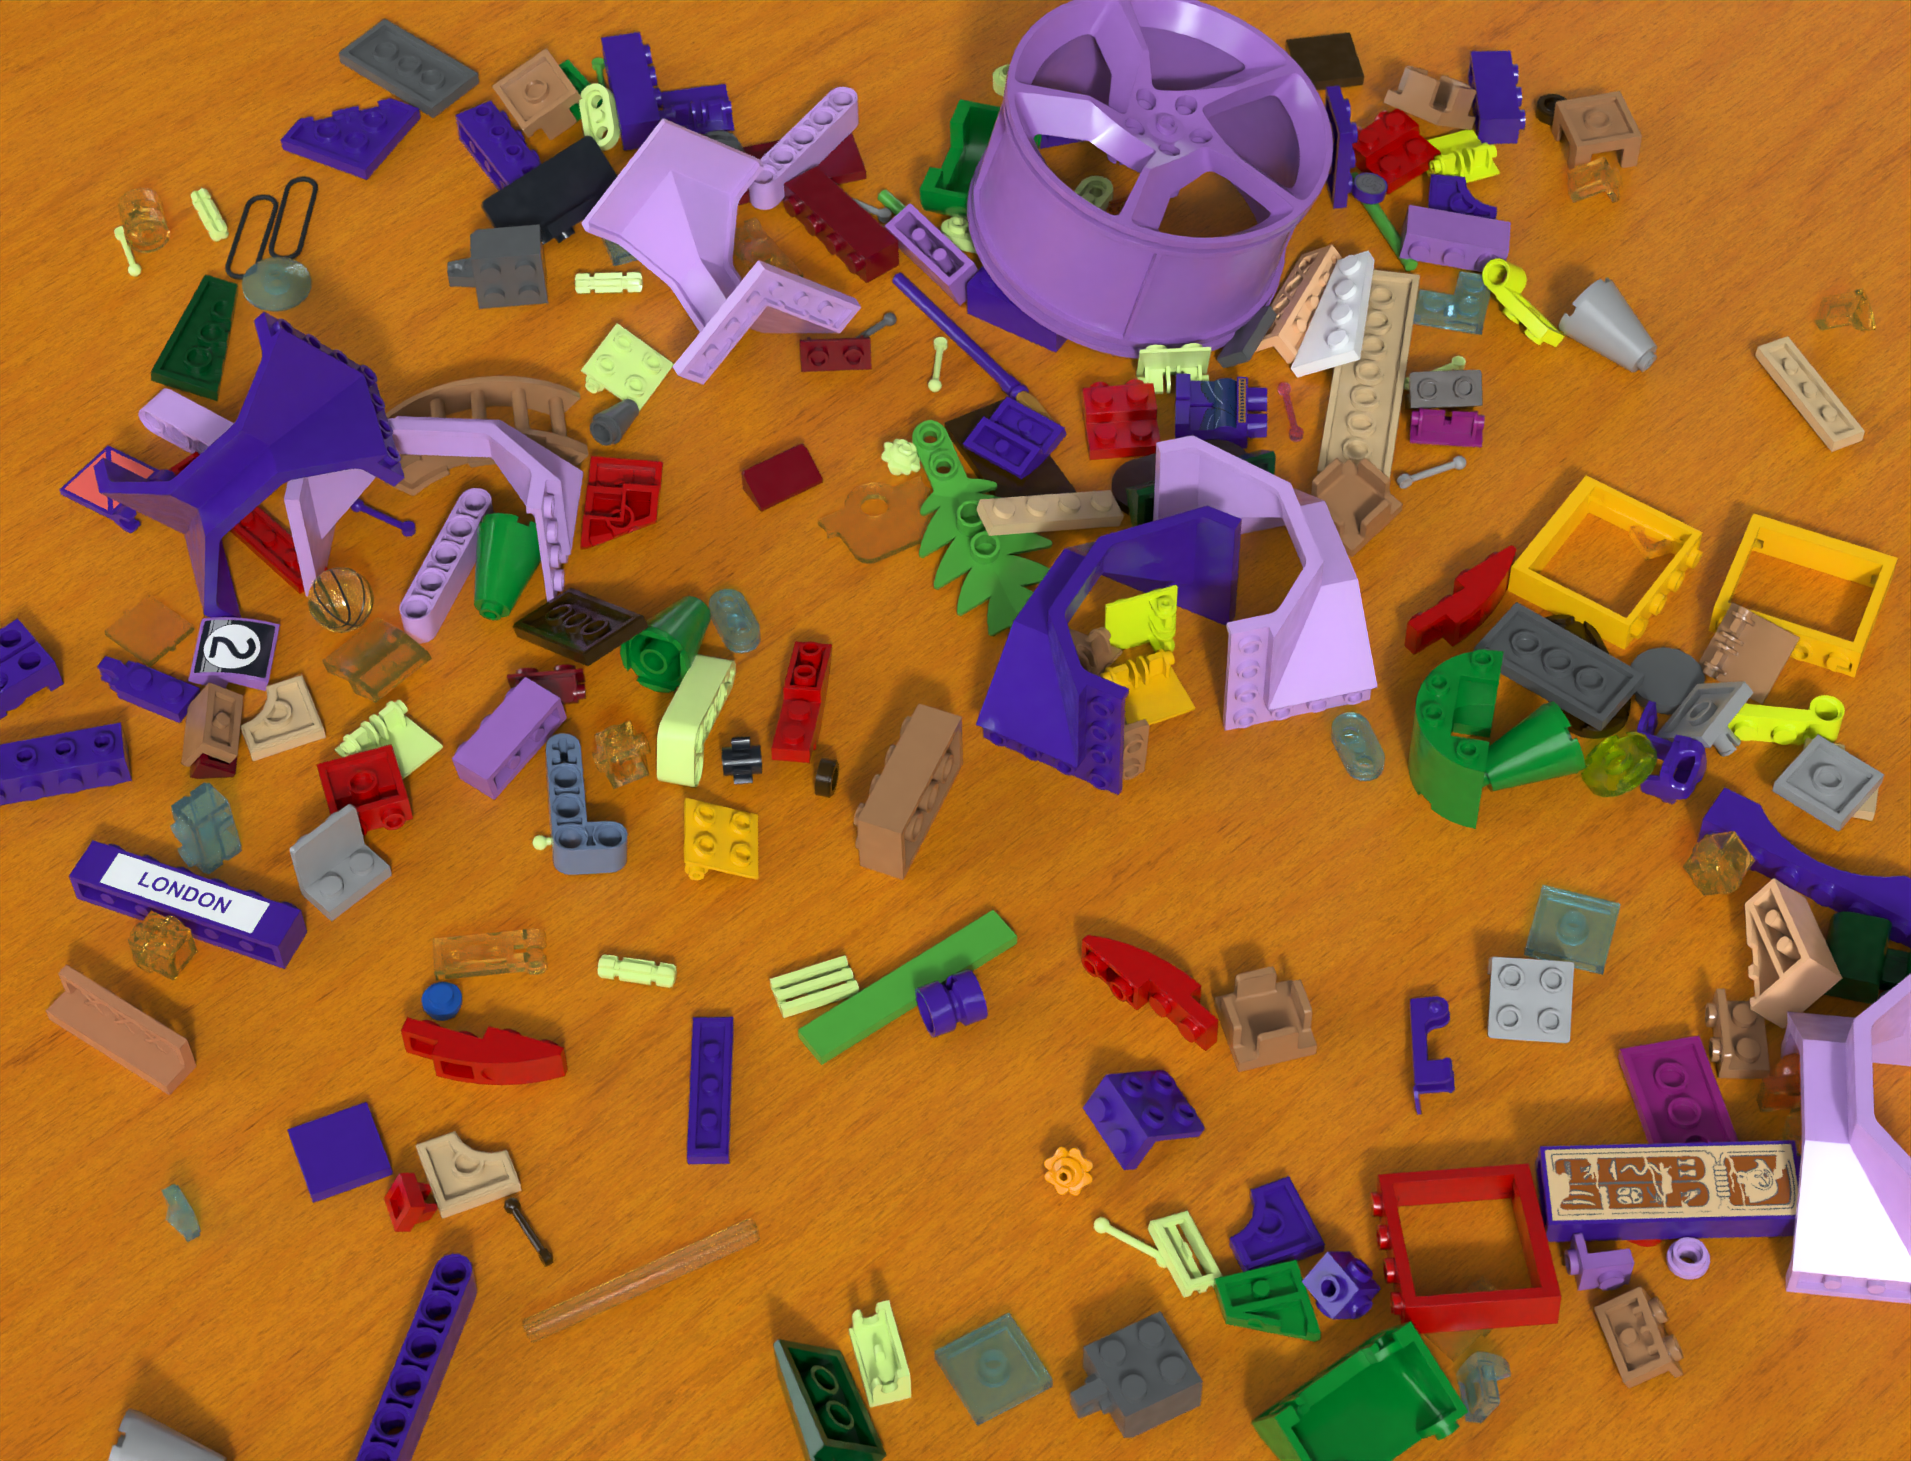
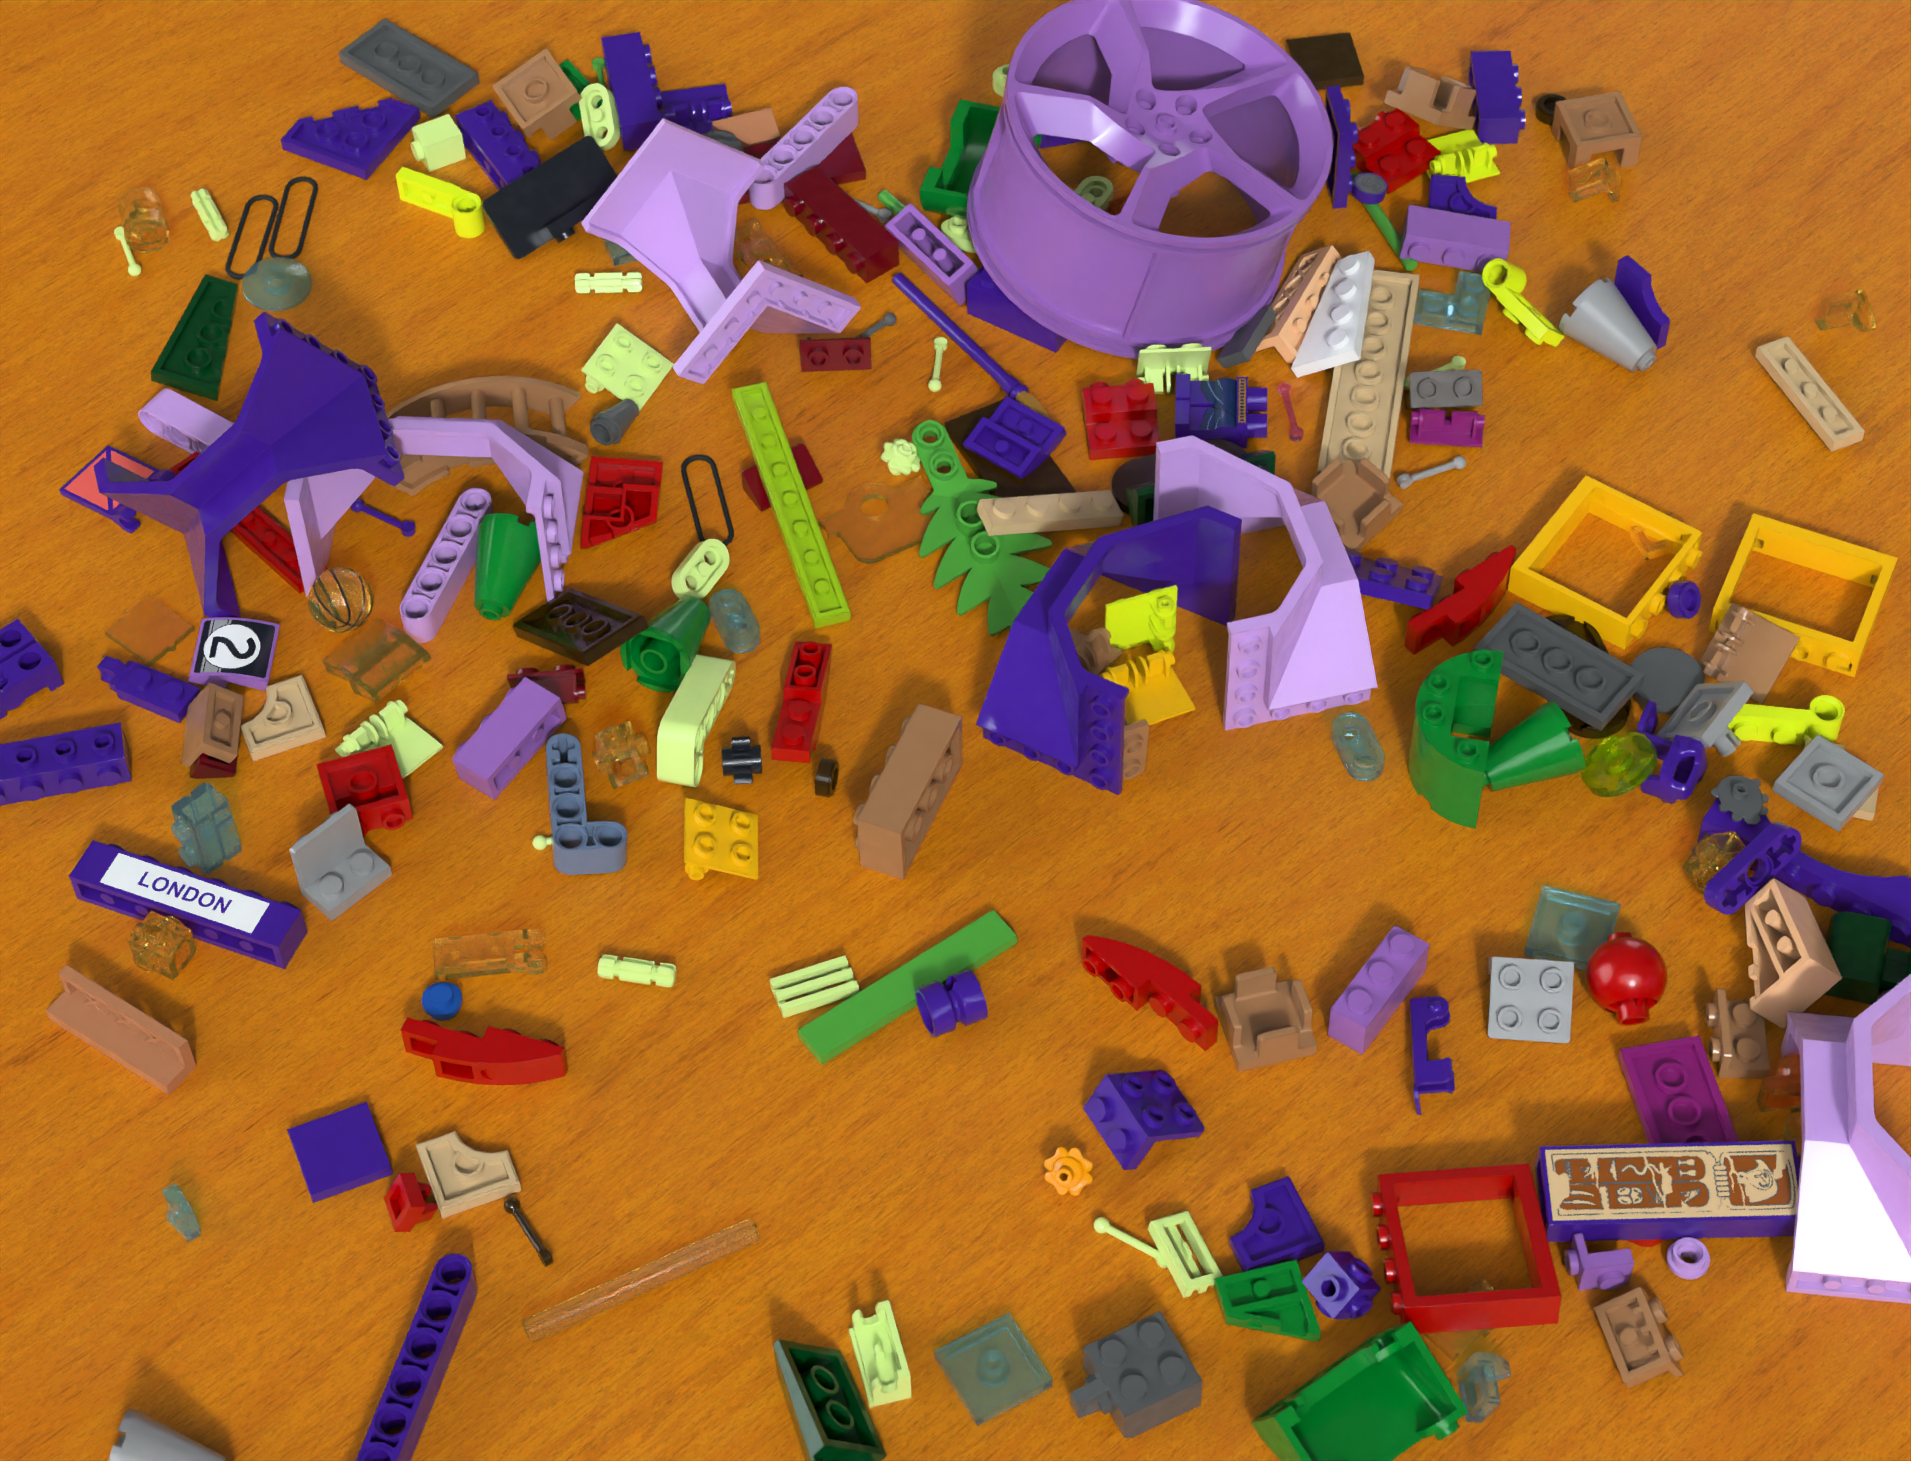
dark grey hinge [447,224,548,309] -> none
dark purple tile [687,1017,734,1164] -> none
none -> neon yellow plate [396,167,485,238]
none -> yellowish green brick [410,114,466,172]
none -> yellowish green plate [671,539,730,599]
none -> black piece [681,455,734,546]
none -> nougat tile [712,107,781,147]
none -> lime tile [731,381,851,629]
none -> medium lavender brick [1328,925,1429,1055]
none -> dark purple plate [1345,549,1443,610]
none -> red brick [1585,932,1667,1026]
none -> dark purple tile [1614,255,1670,350]
none -> dark purple tile [1667,581,1701,619]
none -> dark purple beam [1704,822,1801,915]
none -> dark grey piece [1711,776,1769,826]

